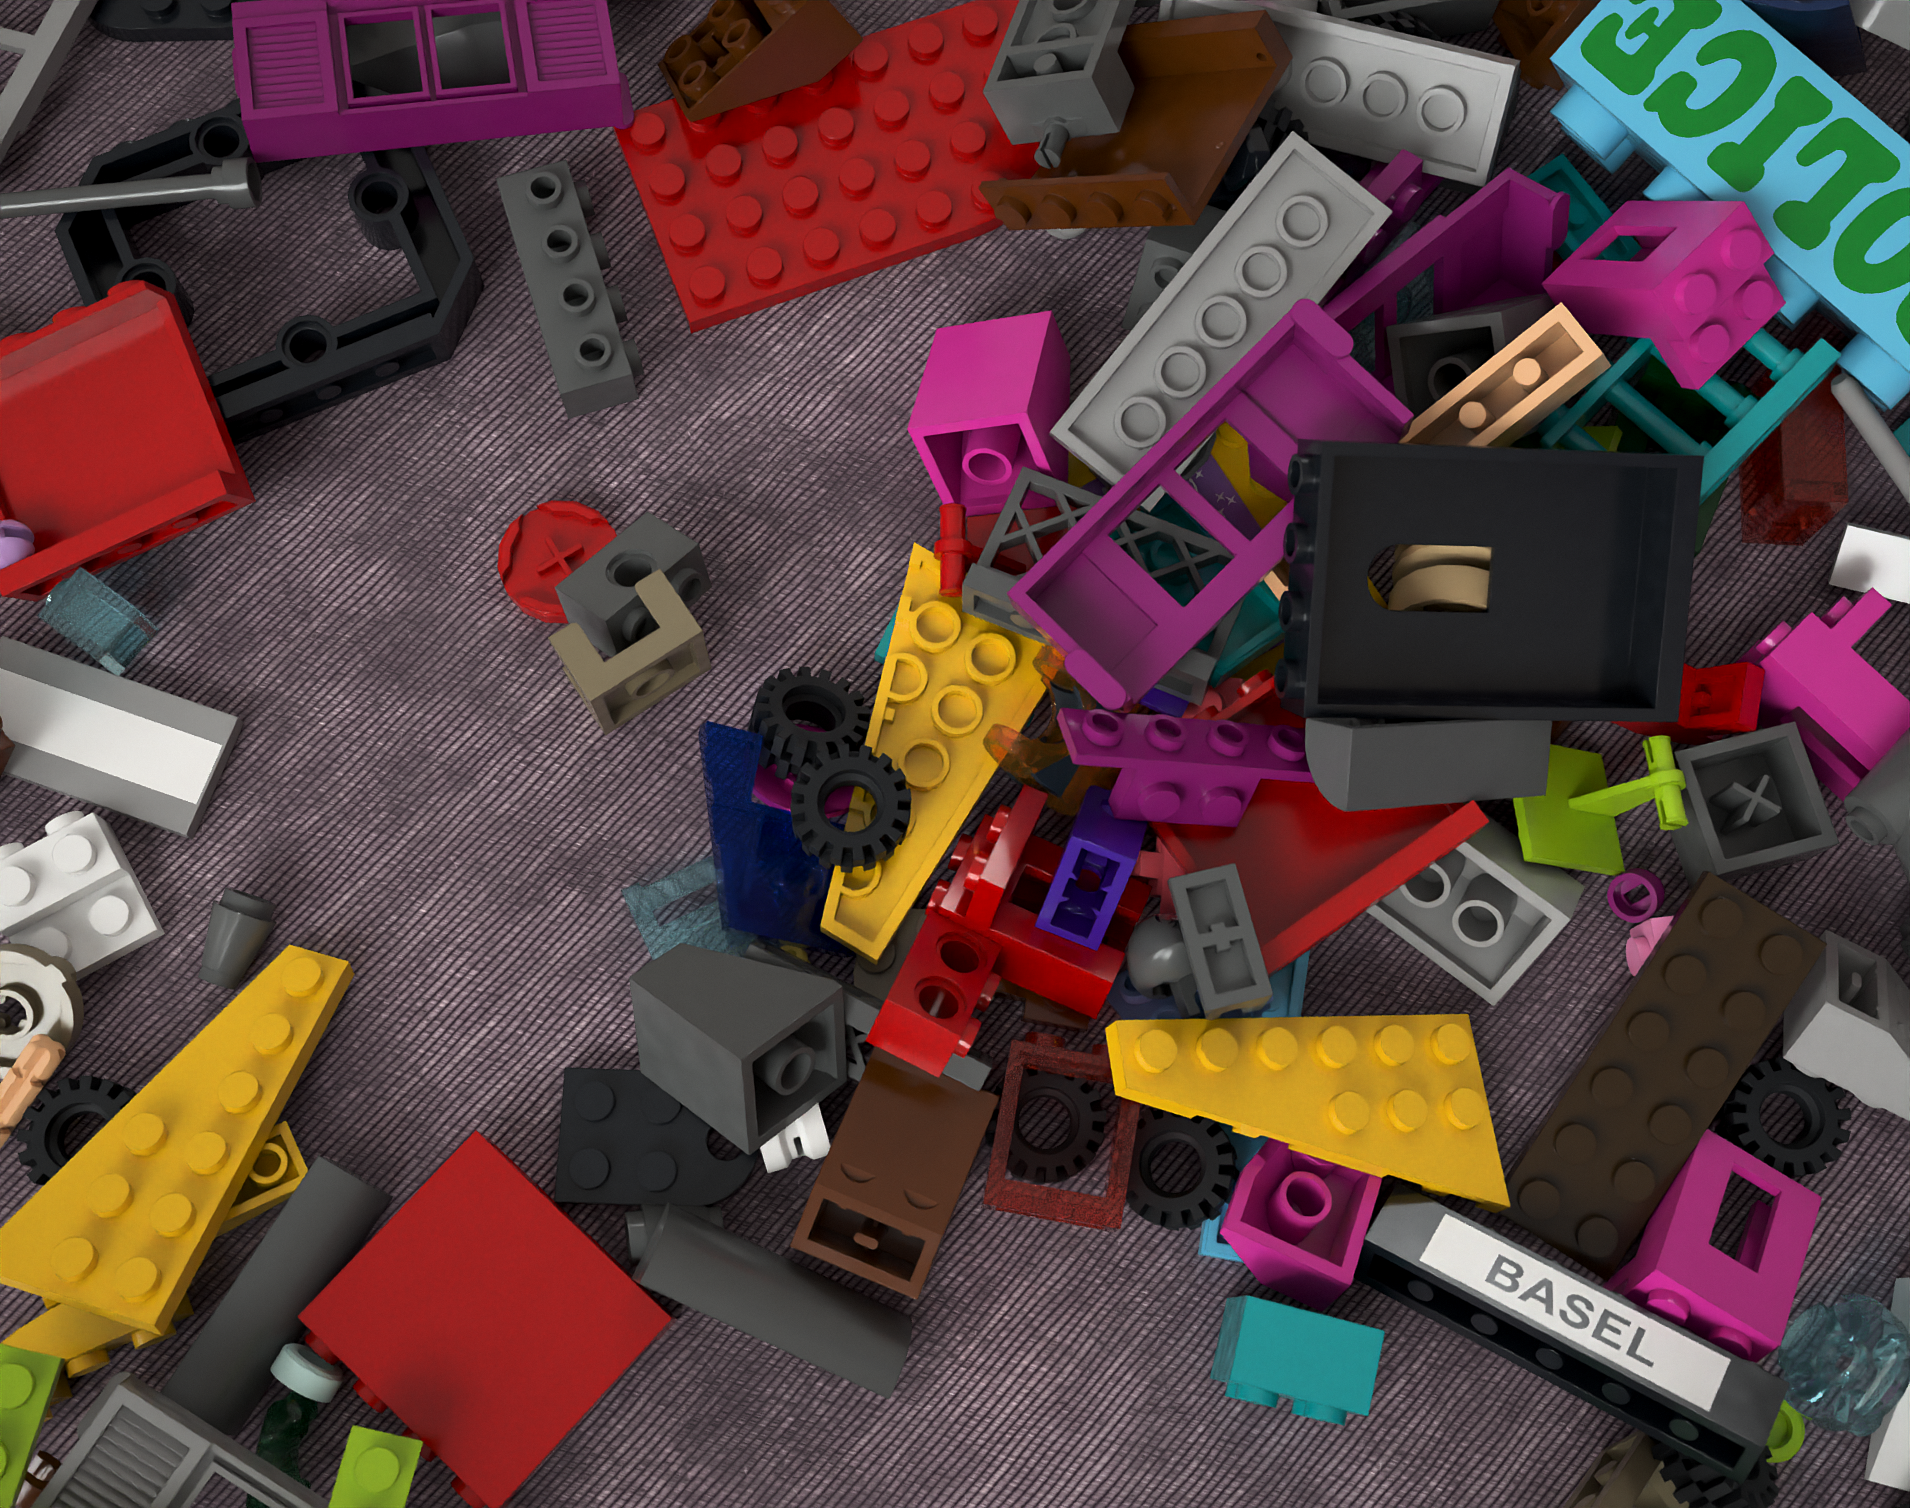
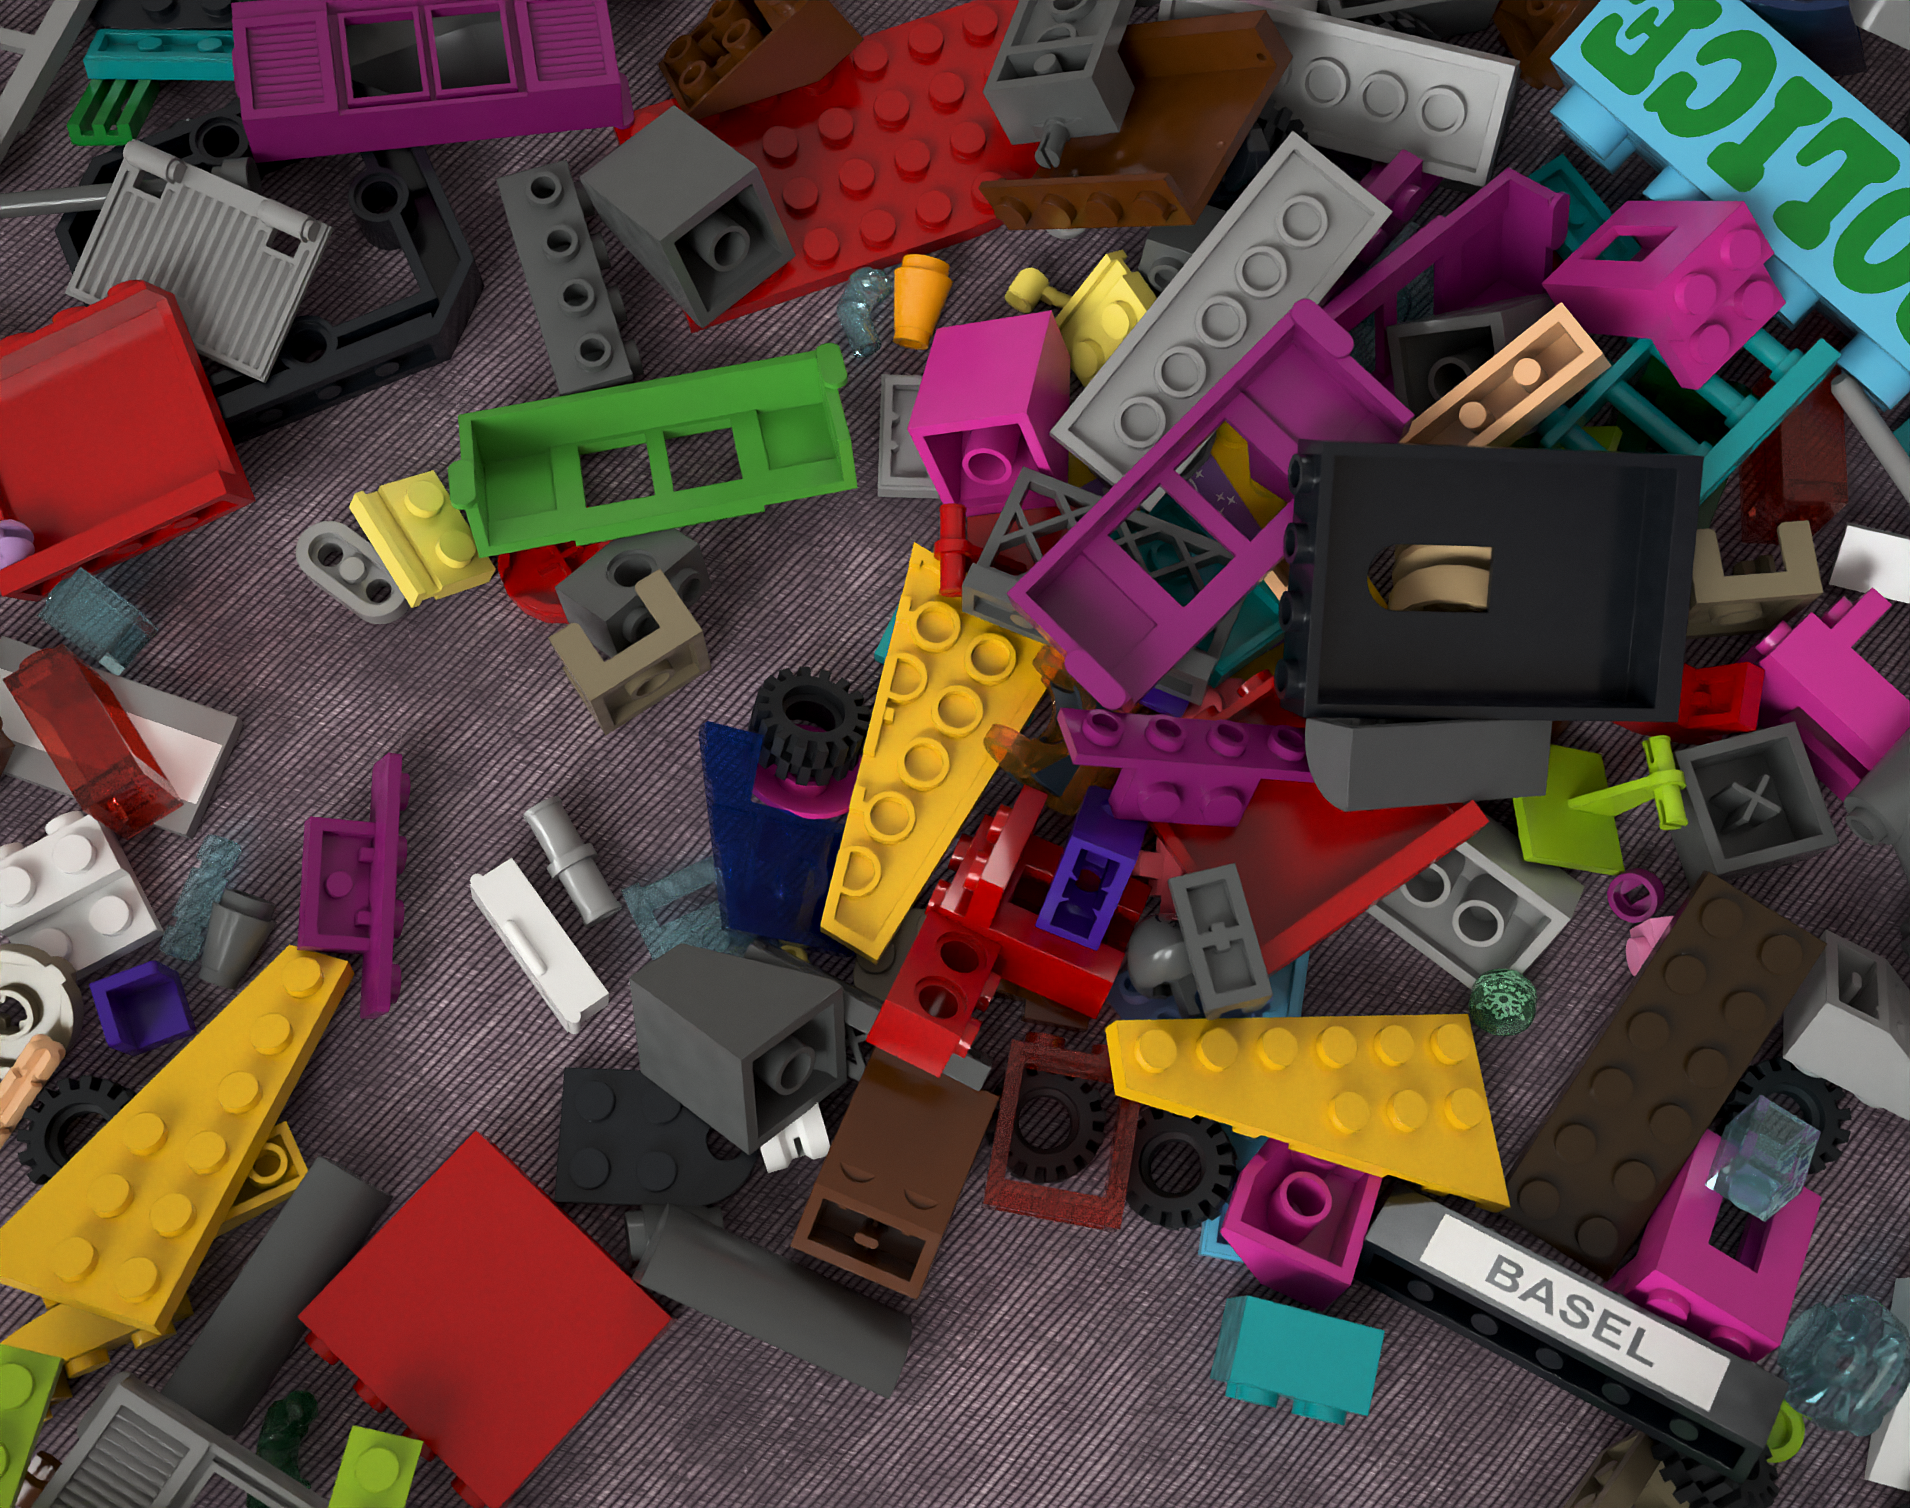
light aqua tile [270,1343,344,1403] -> none
black tyre [790,744,912,873] -> none
none -> clear red window [2,643,184,840]
none -> light grey window [65,139,334,383]
none -> green tile [66,79,160,146]
none -> teal tile [83,29,235,81]
none -> dark purple panel [89,960,197,1057]
none -> clear light blue axle [159,835,242,962]
none -> light grey plate [296,521,410,624]
none -> magenta bracket [297,752,410,1019]
none -> light yellow plate [349,470,496,608]
none -> bright green piece [448,343,858,558]
none -> white piece [470,858,609,1034]
none -> light grey pin [523,796,622,928]
none -> dark grey slope [579,105,796,329]
none -> clear light blue arm [836,267,891,358]
none -> light grey plate [878,374,939,499]
none -> light orange cone [893,254,953,350]
none -> light yellow hand [1005,268,1072,313]
none -> light yellow plate [1055,249,1157,388]
none -> clear green tile [1469,968,1537,1036]
none -> dark tan panel [1686,520,1823,640]
none -> clear light blue brick [1705,1095,1821,1222]

